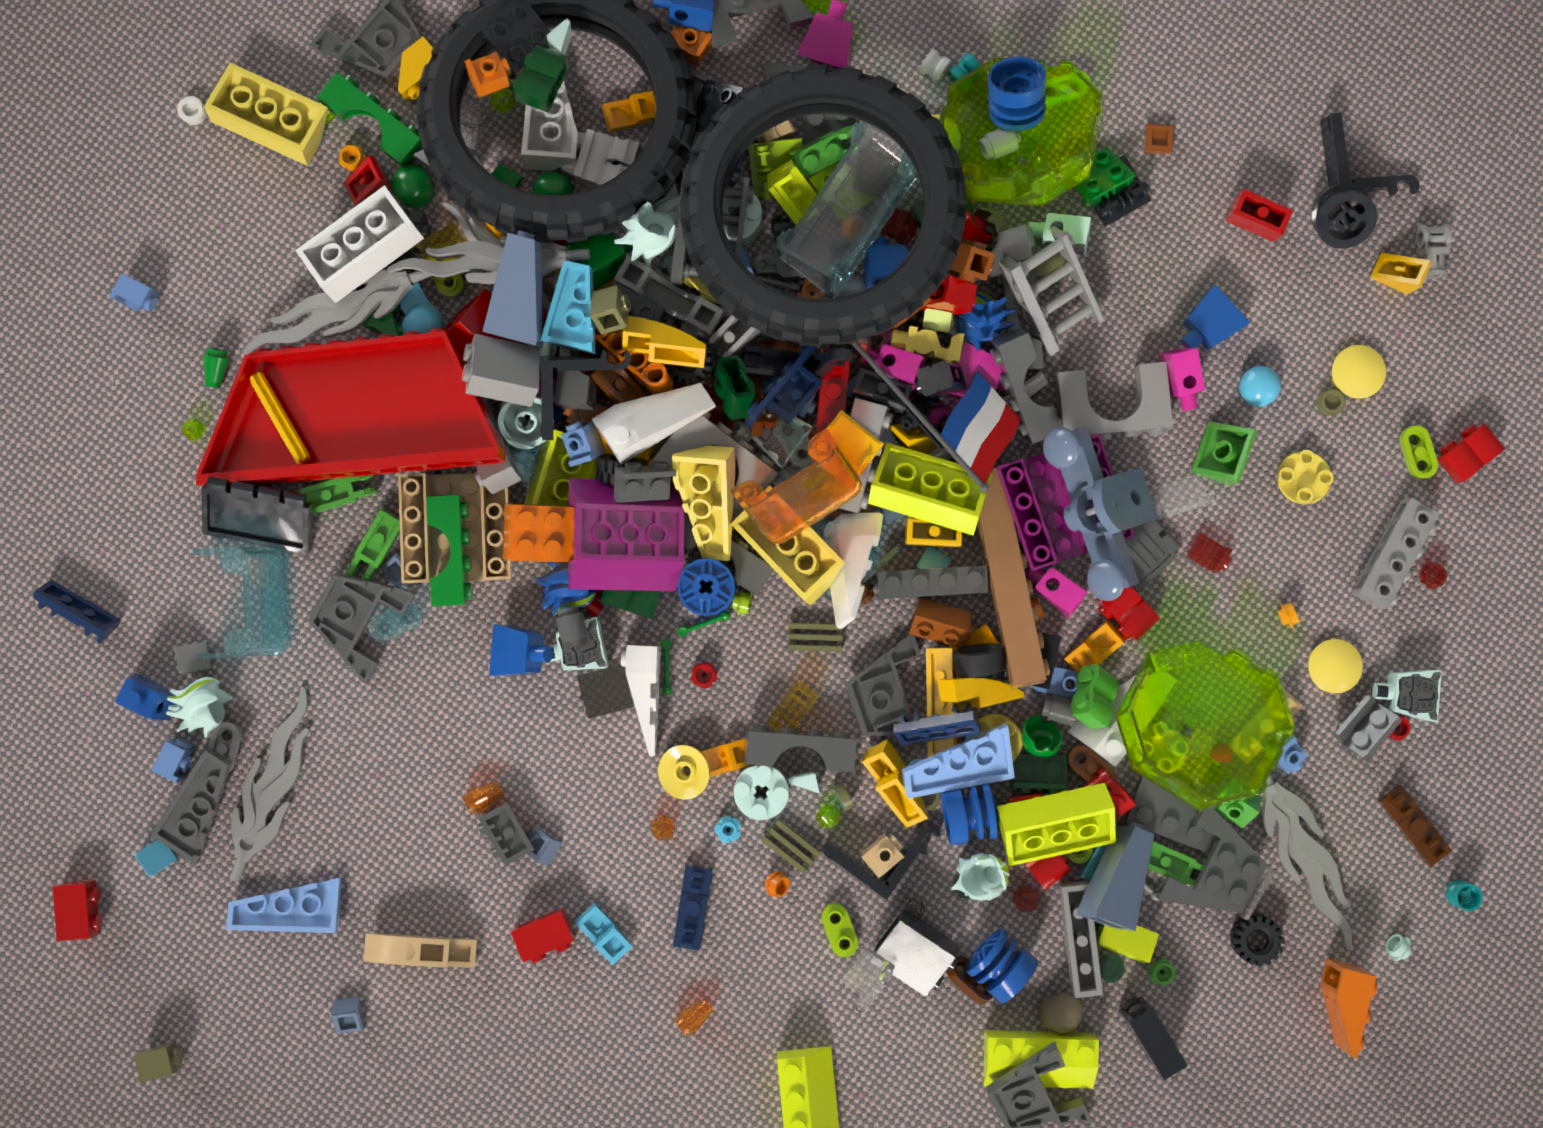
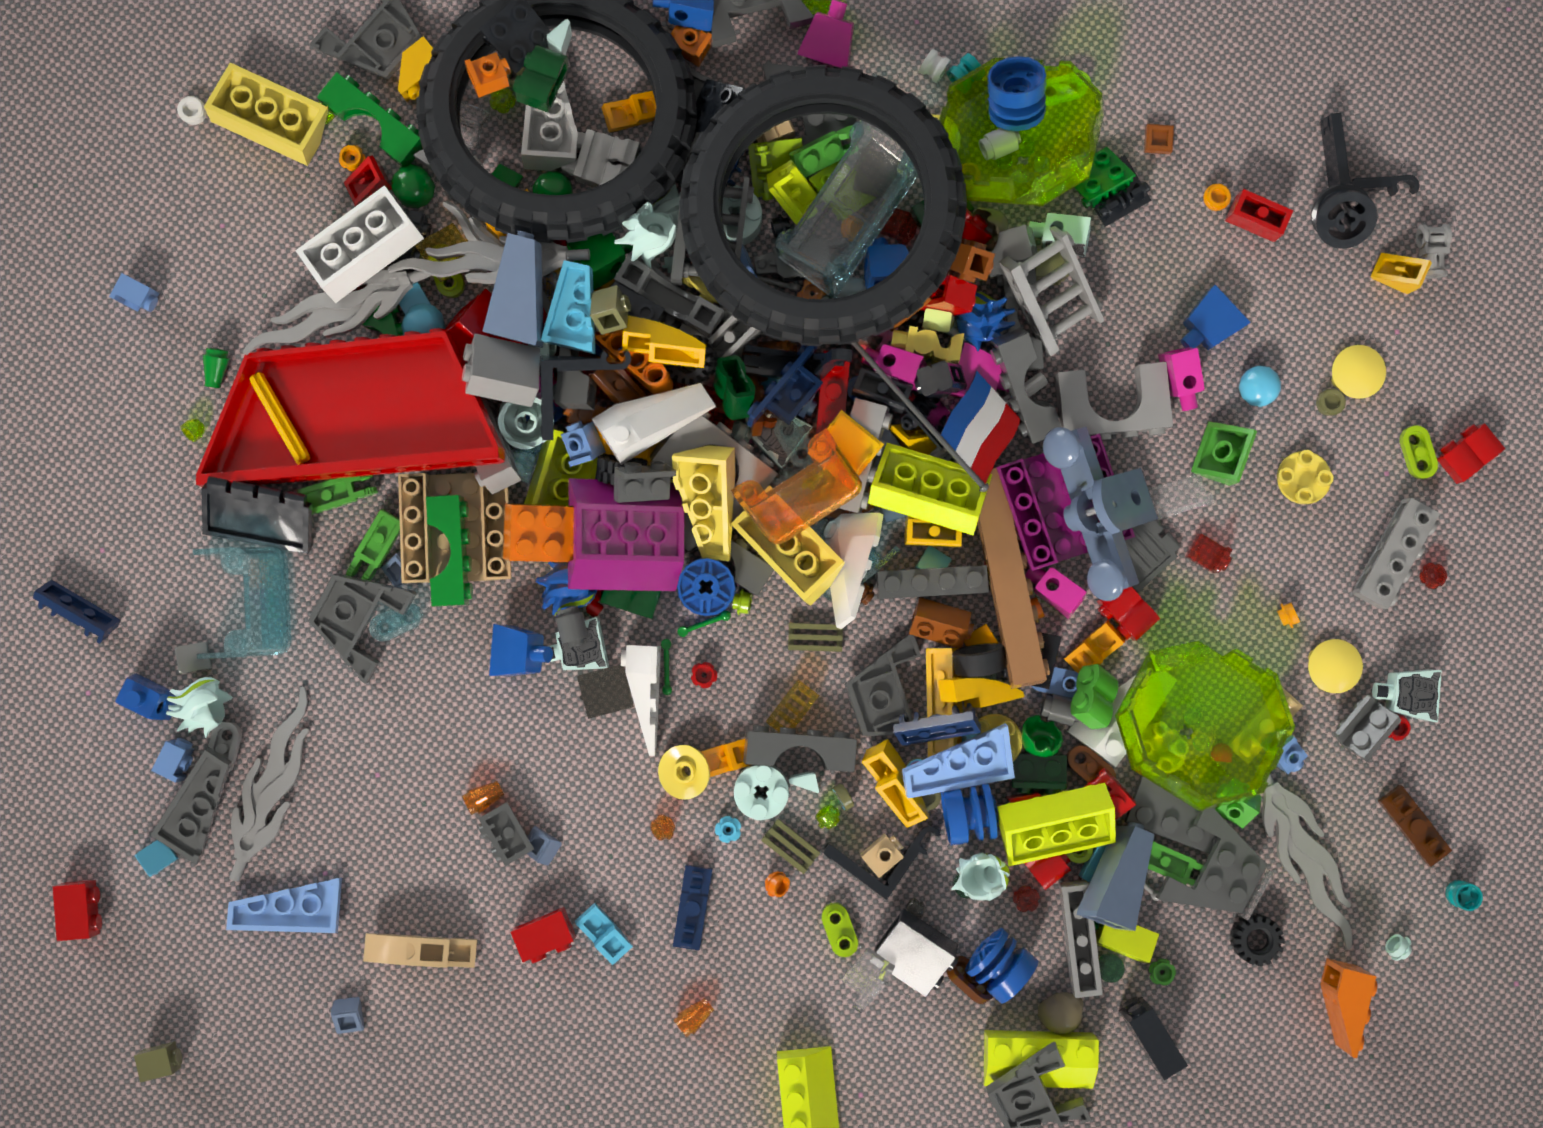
none -> light orange plate [1203,184,1231,211]

